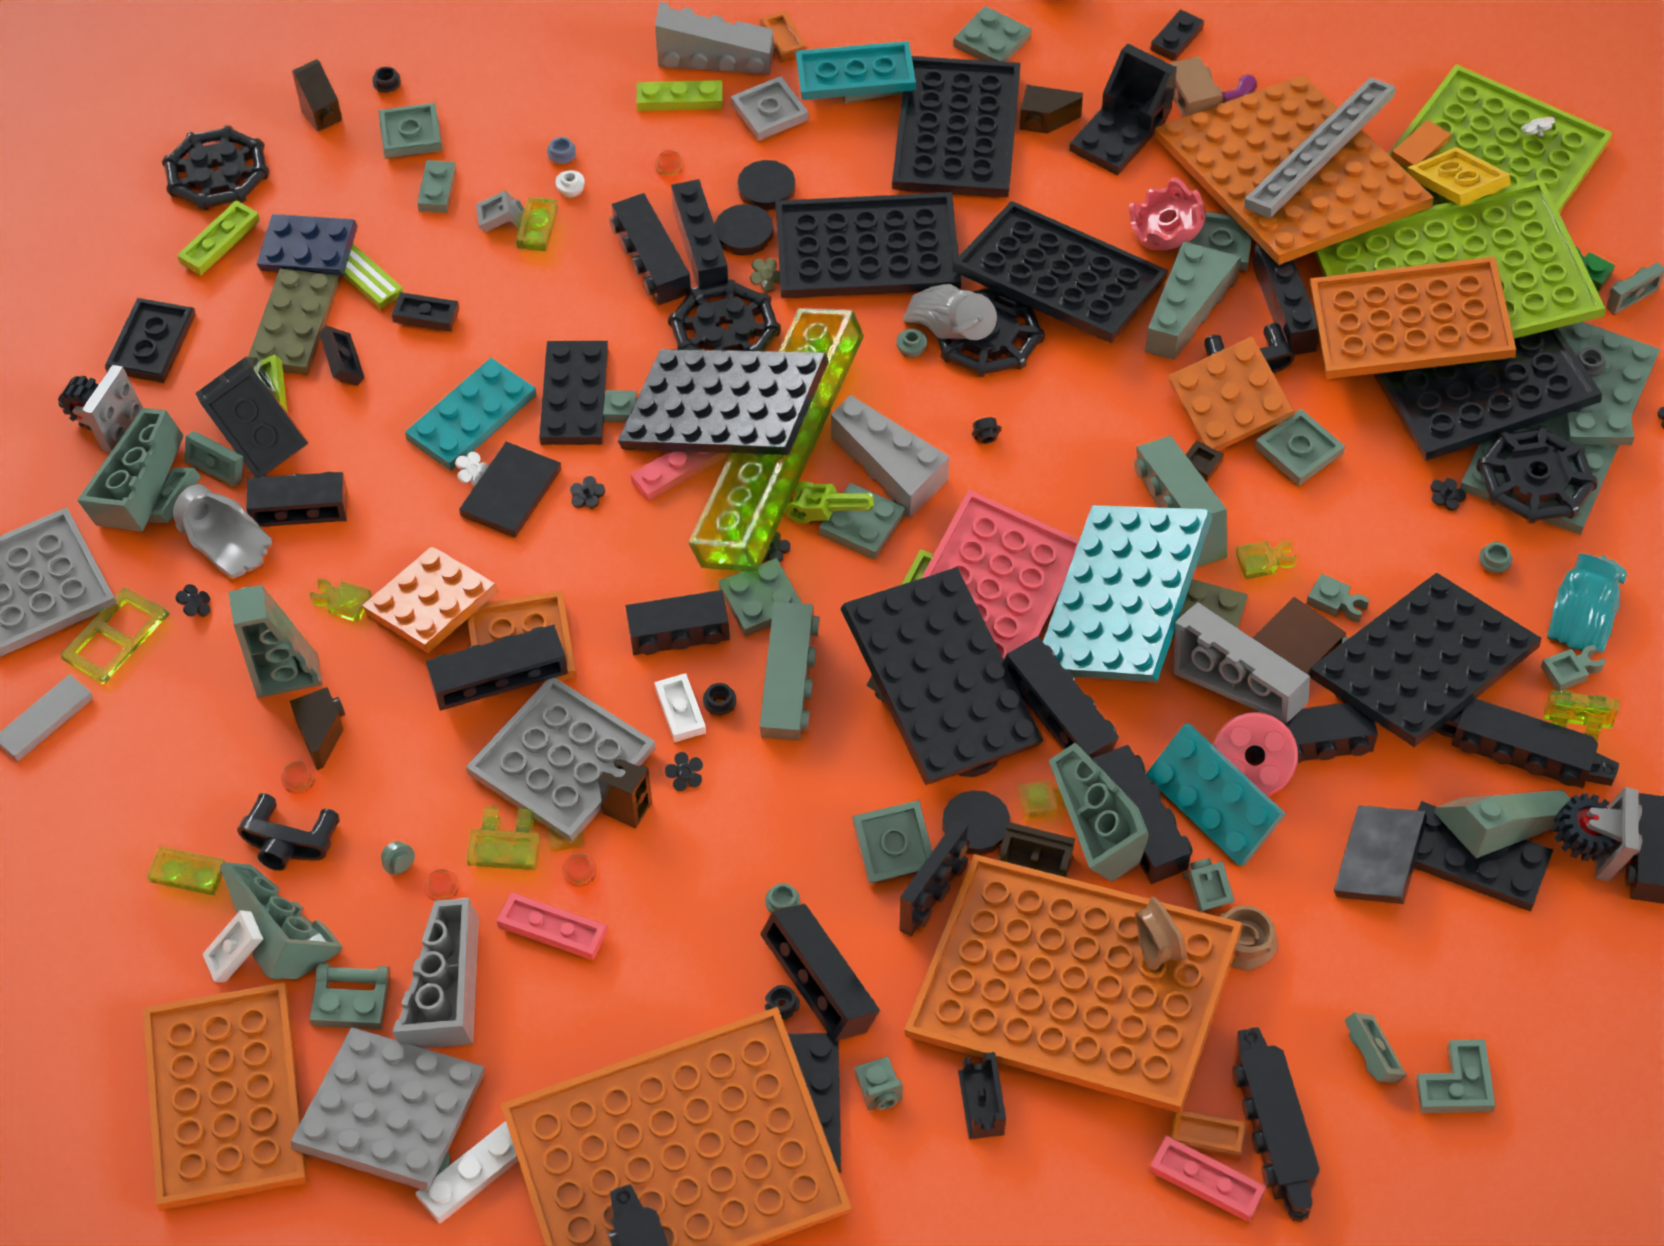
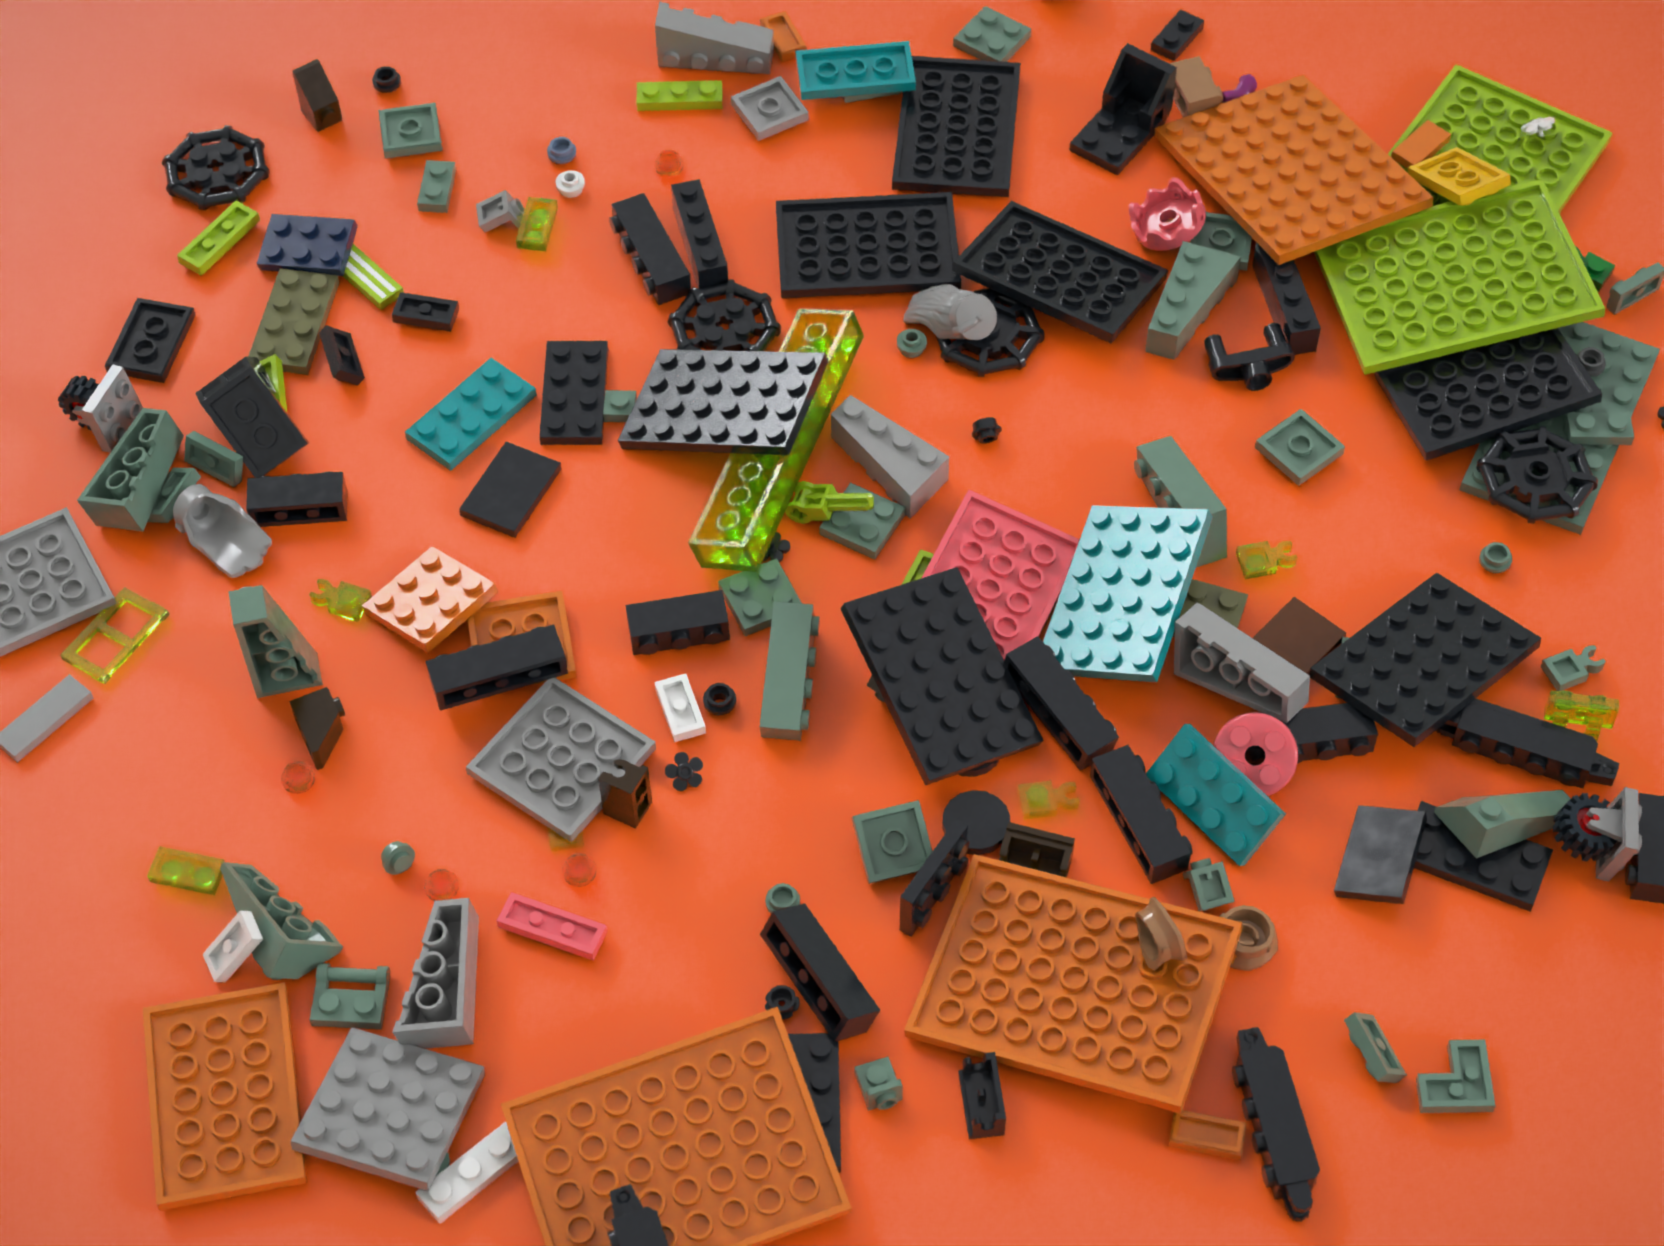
black plant [175,584,211,617] -> none
black connector [237,793,340,871] -> none
white plant [455,452,488,487] -> none
clear neon green plate [466,806,540,870] -> none
black plant [570,476,606,509] -> none
coral plate [630,451,726,502] -> none
black tile [714,204,773,255] -> none
black tile [737,160,796,210] -> none
olive plant [750,258,780,292] -> none
dark brown slope [1019,85,1084,134] -> none
sand green wedge [1048,743,1149,882] -> none
coral plate [1149,1136,1267,1222] -> none
orange plate [1168,336,1294,451] -> none
dark brown plate [1186,440,1224,482] -> none
light grey plate [1244,77,1396,218] -> none
sand green plate [1306,573,1369,622] -> none
orange plate [1310,257,1516,379] -> none
black plant [1430,478,1466,511] -> none
teal hair [1547,553,1627,652] -> none

